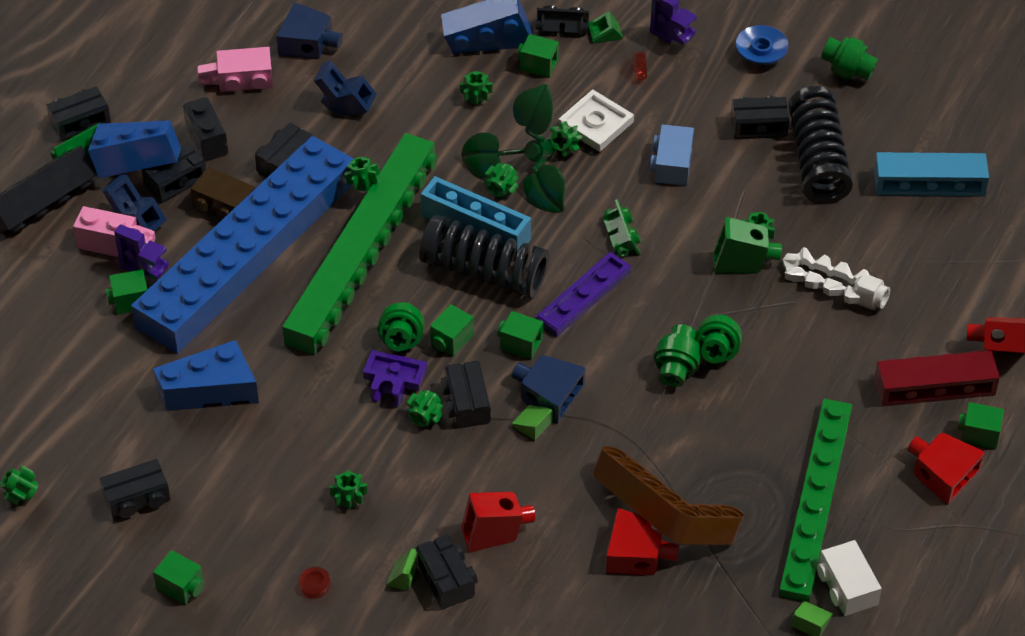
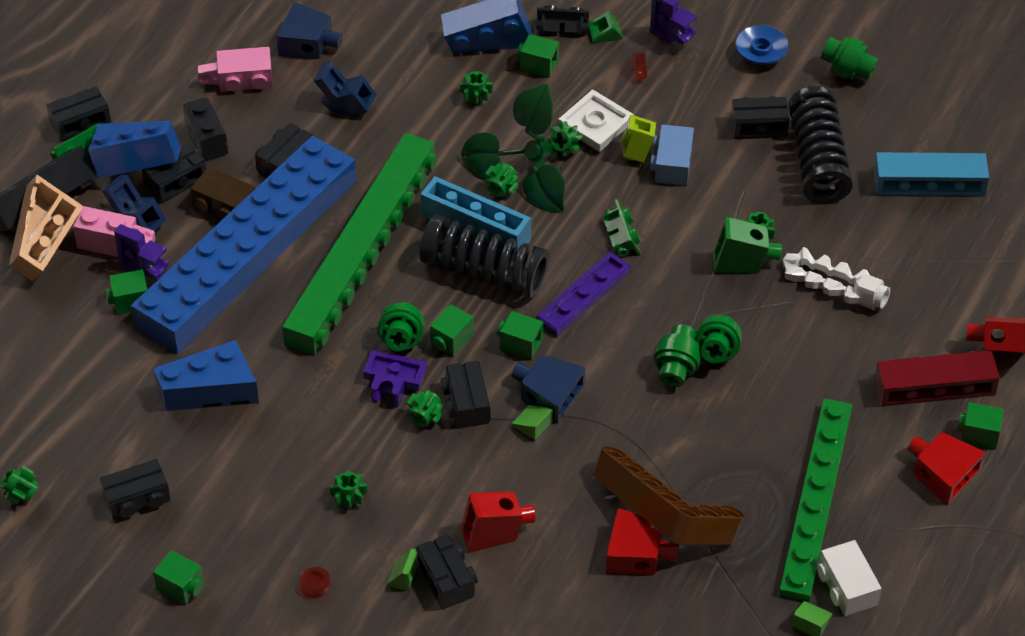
green gear [345,157,380,191] -> none
none -> light nougat wedge [9,175,84,281]
none -> lime brick [621,114,656,163]

